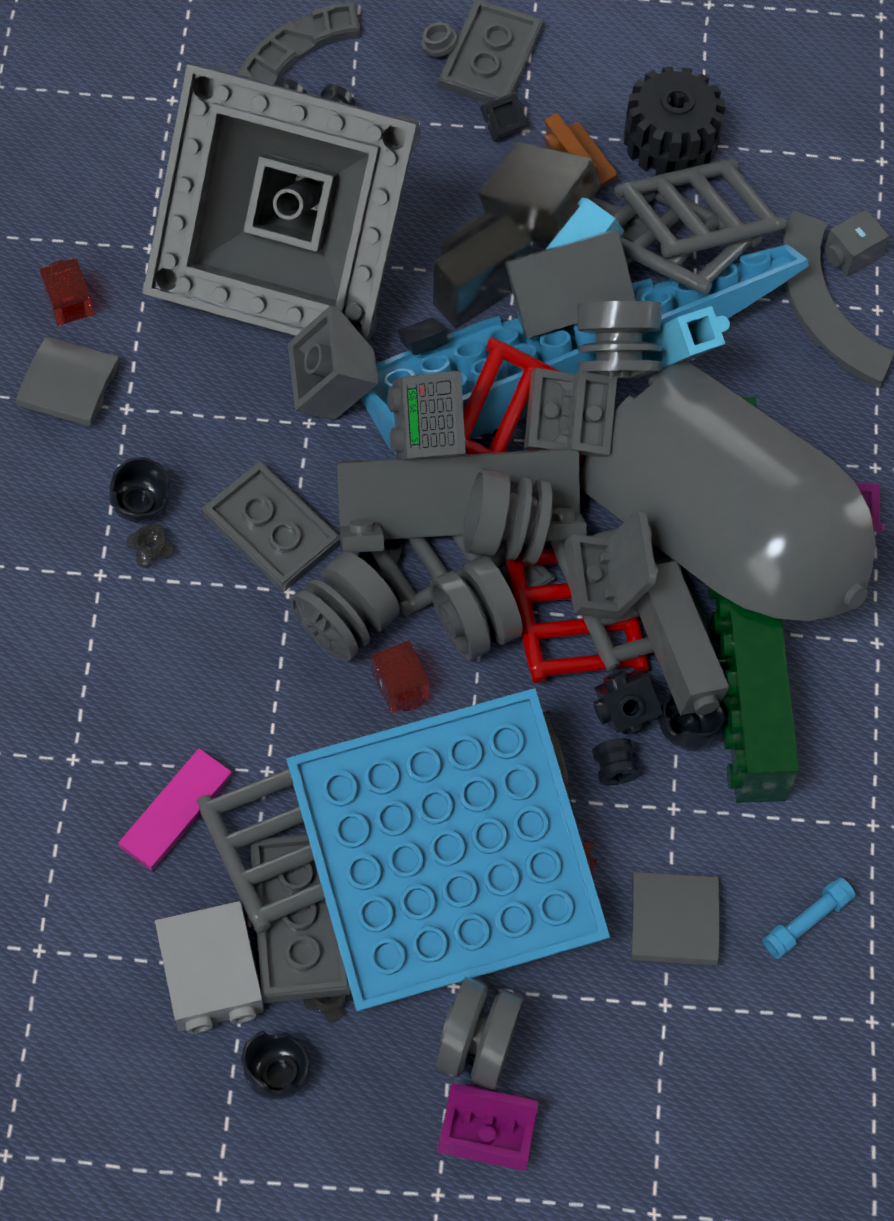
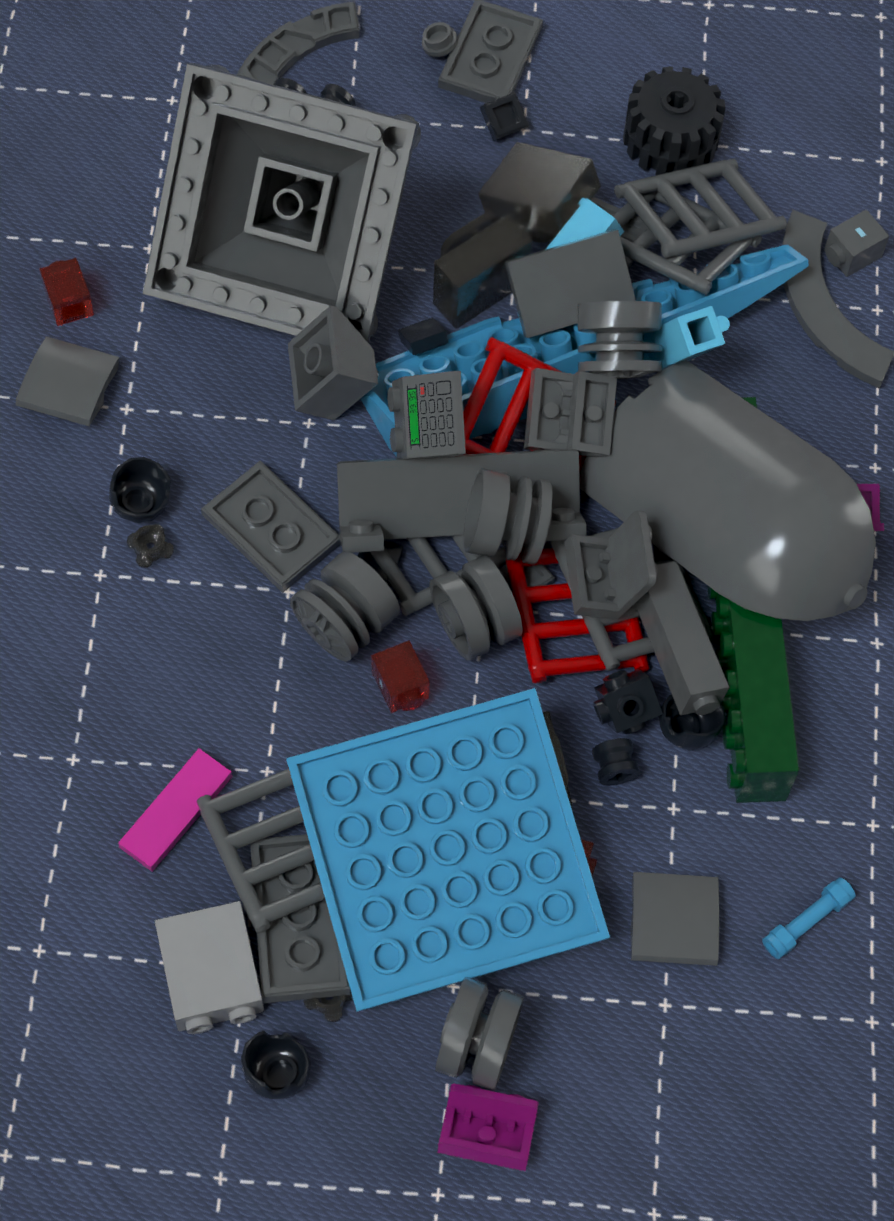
dark orange bracket [543,113,617,195] -> none

